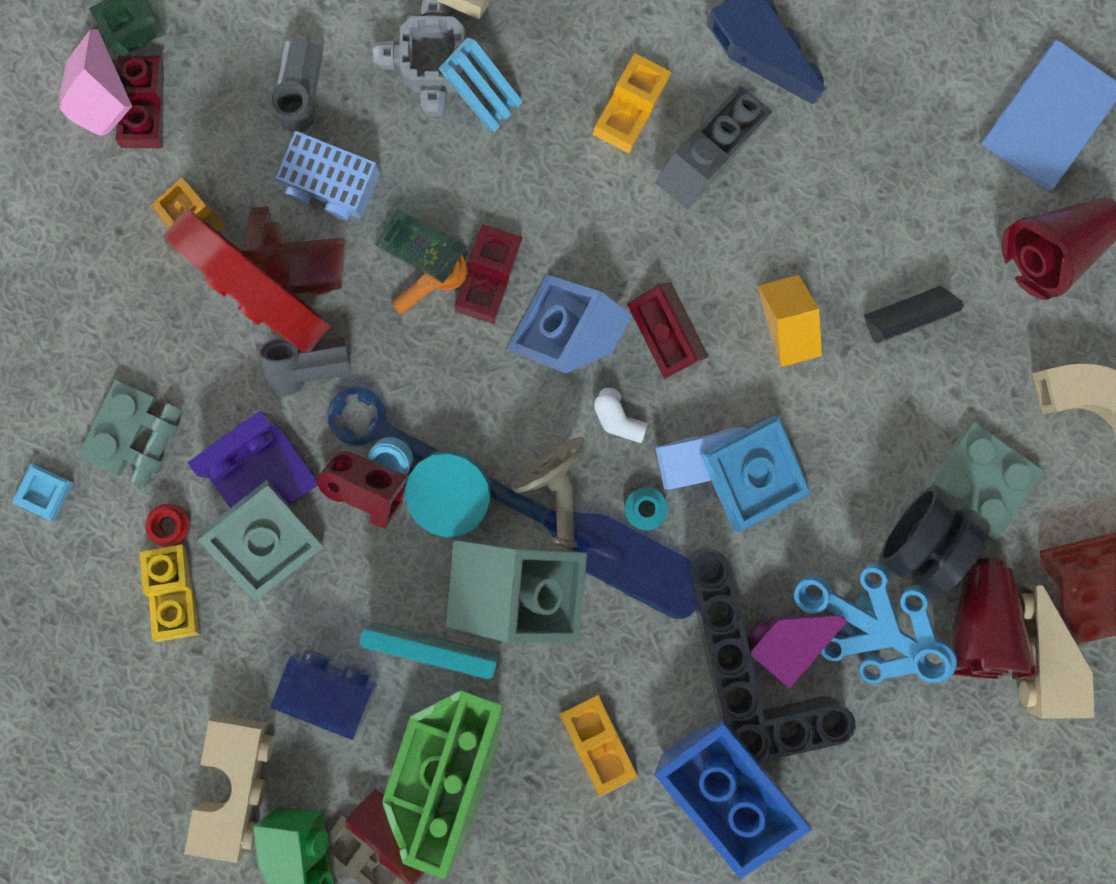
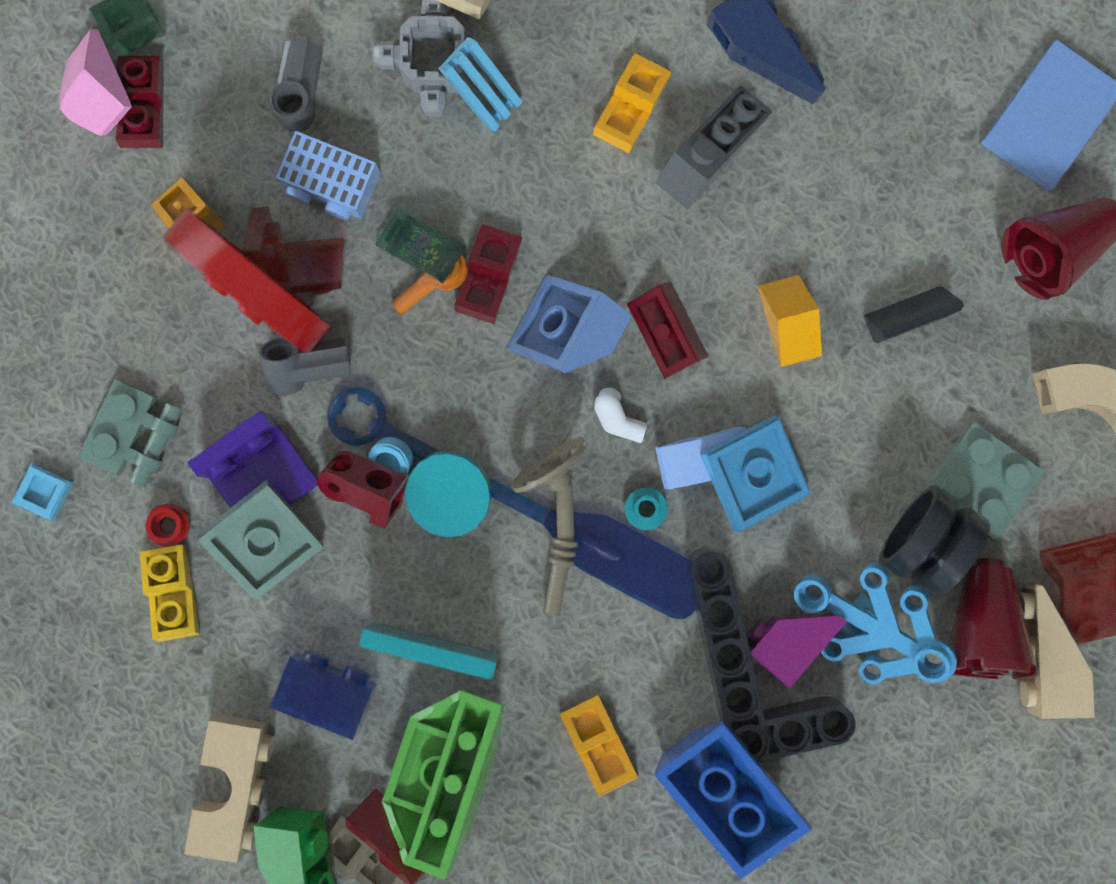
sand green slope [446,540,587,643] -> none

